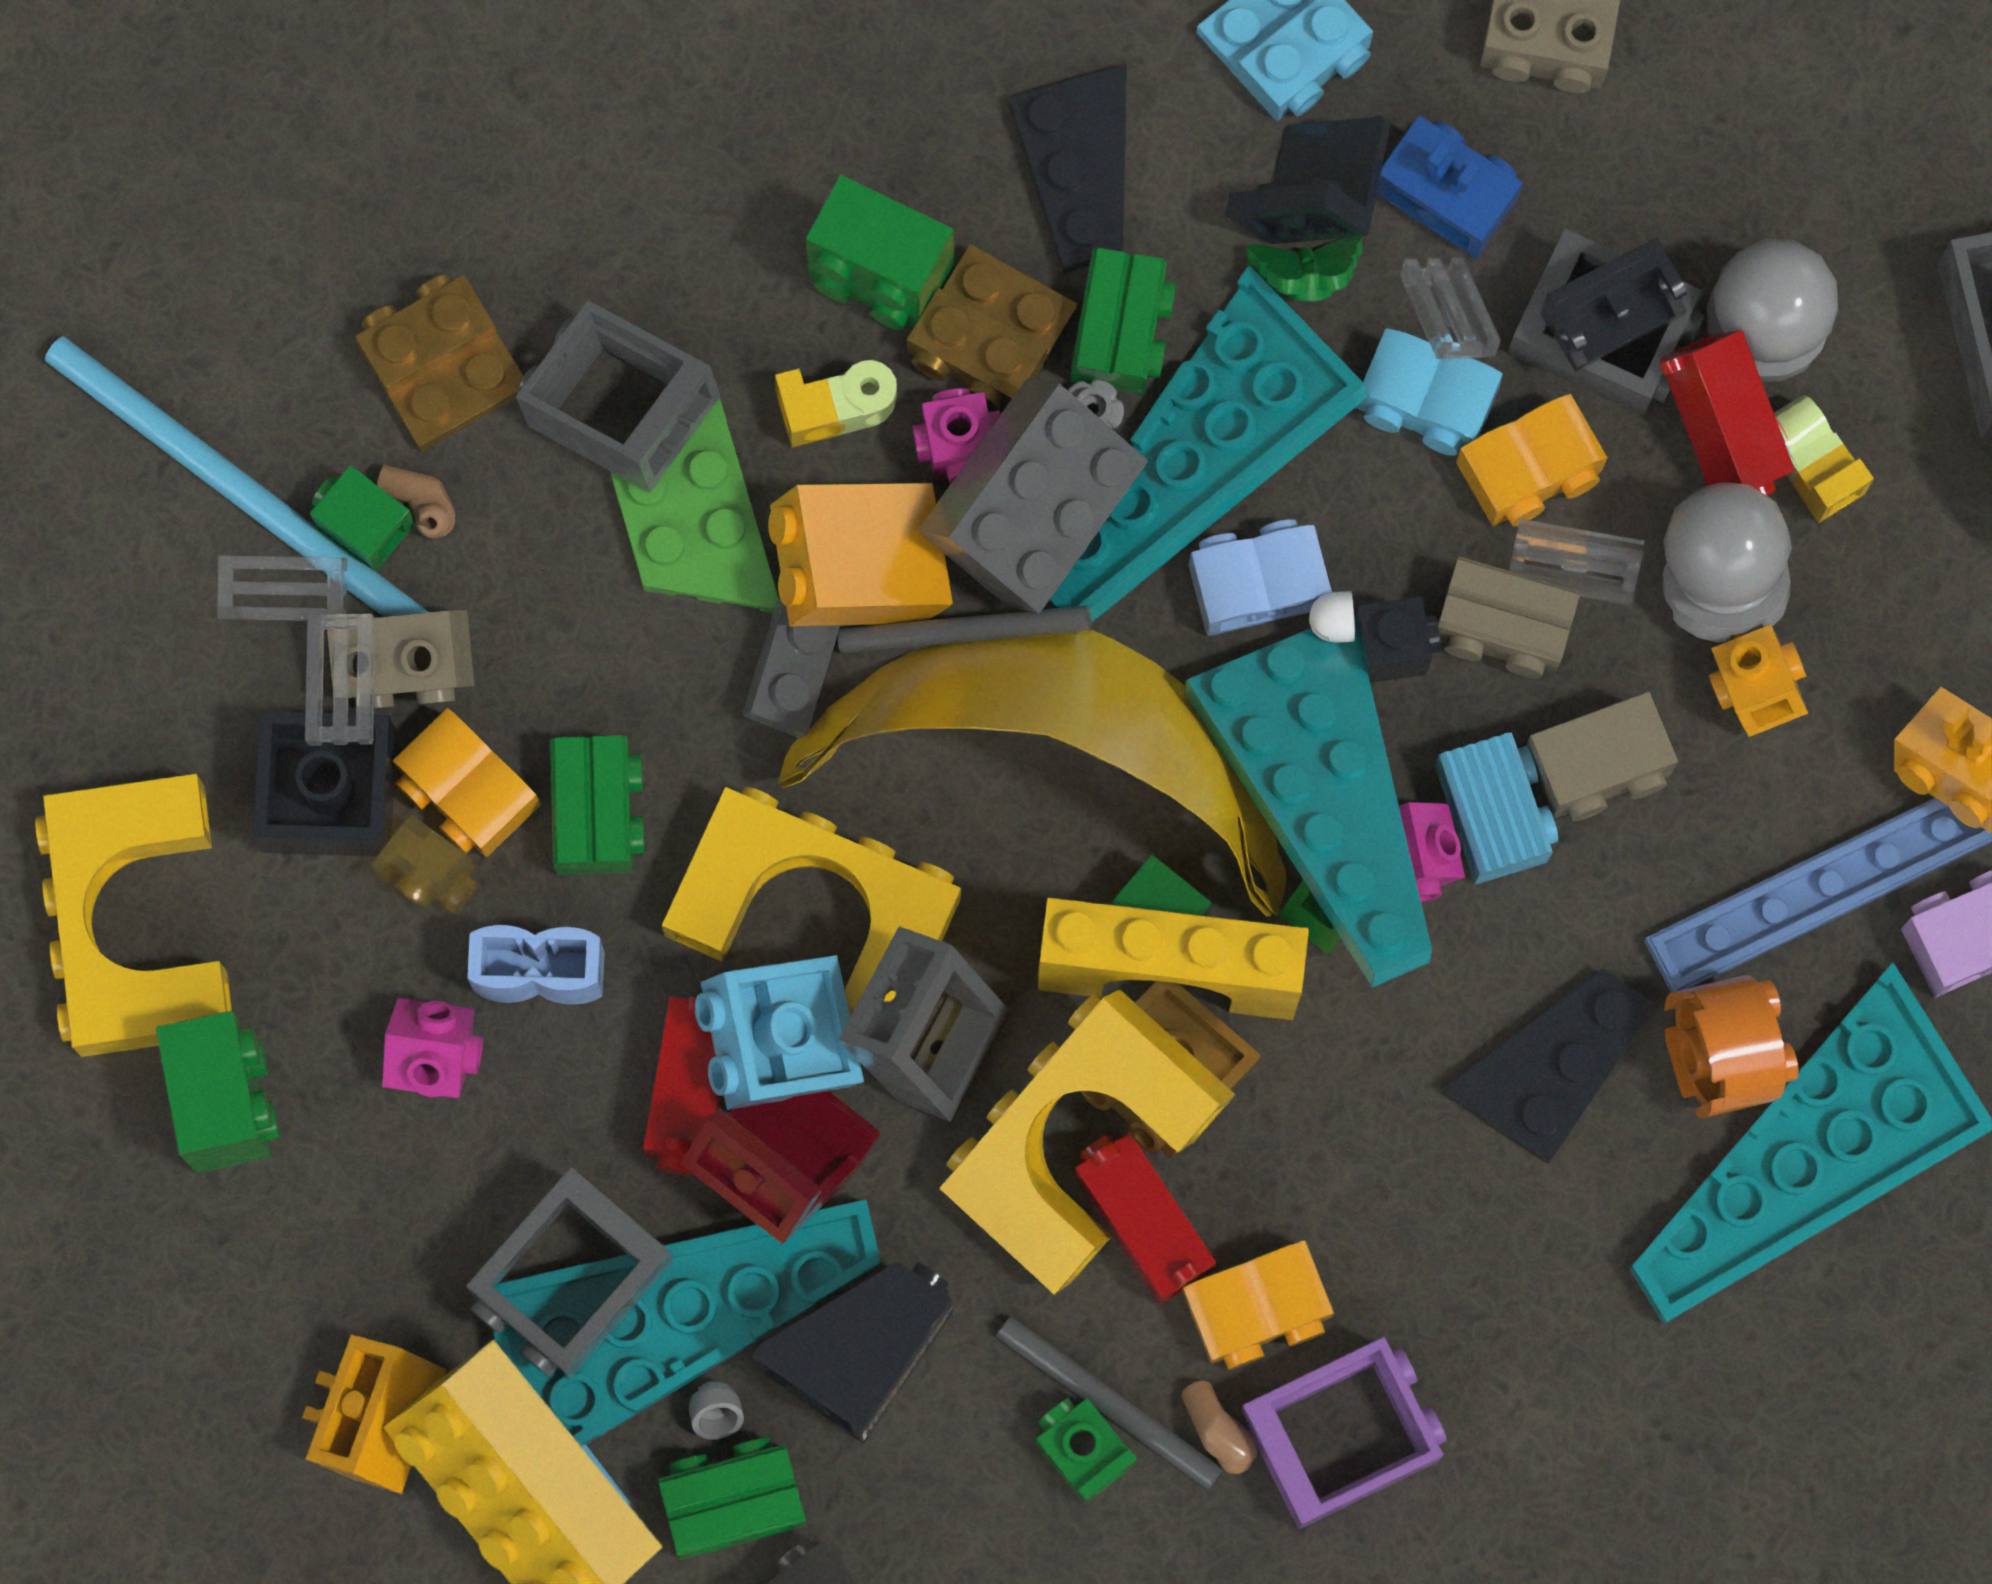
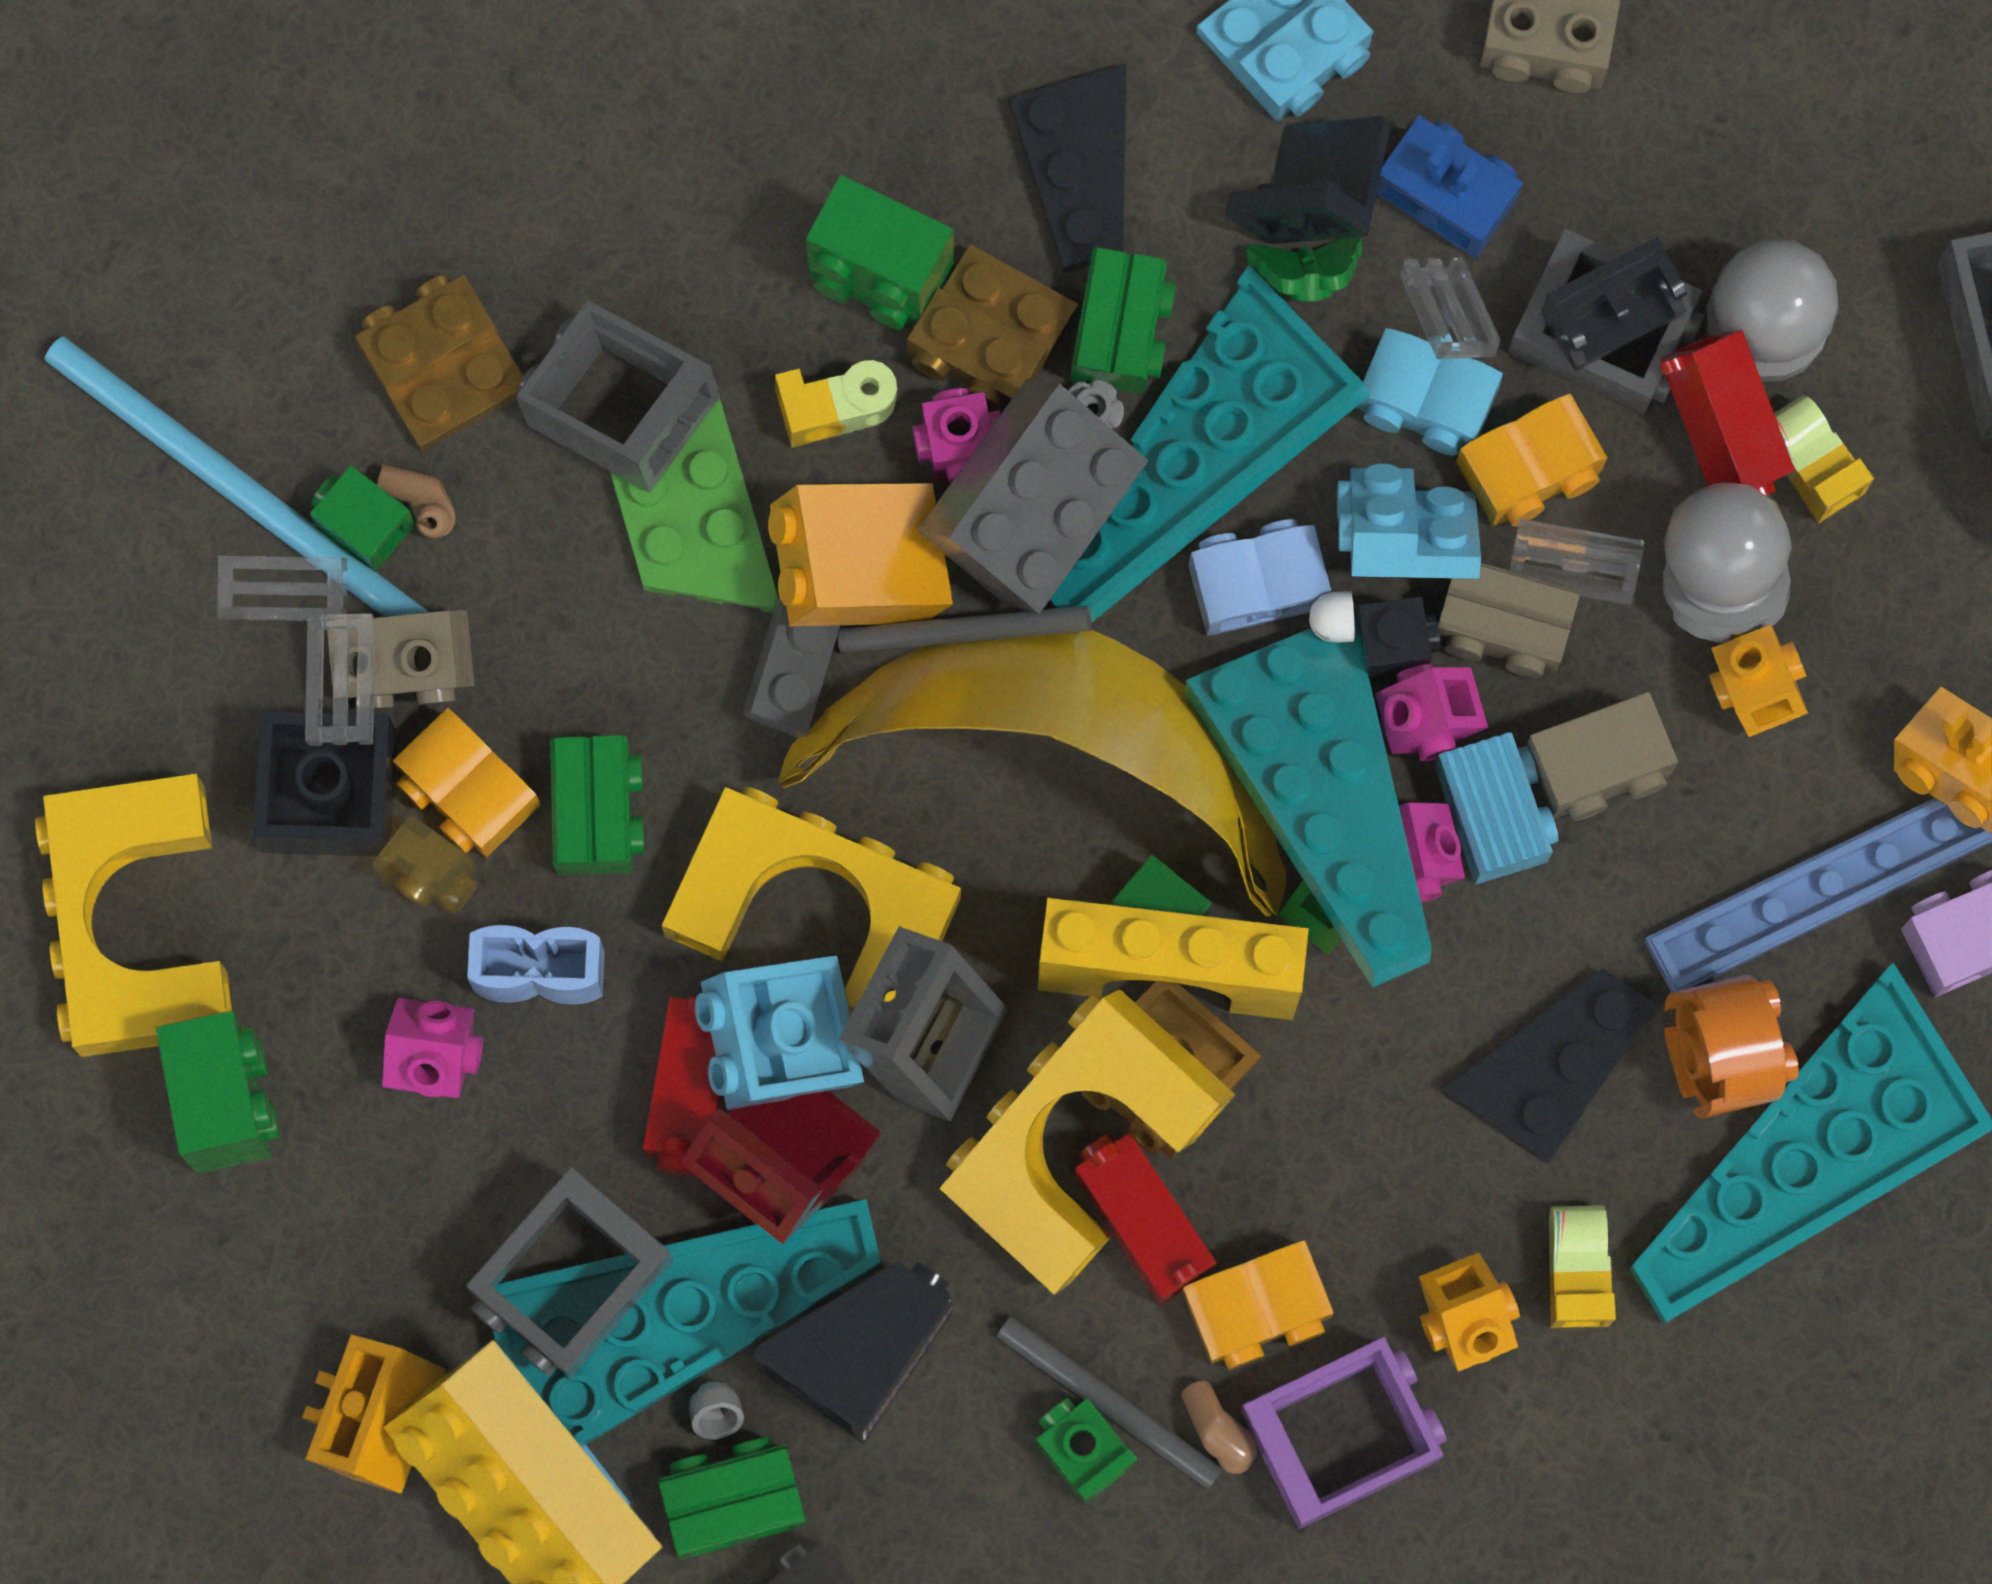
none -> medium azure plate [1337,464,1481,579]
none -> dark pink brick [1375,664,1488,761]
none -> light orange brick [1419,1252,1520,1372]
none -> leg [1549,1205,1616,1328]

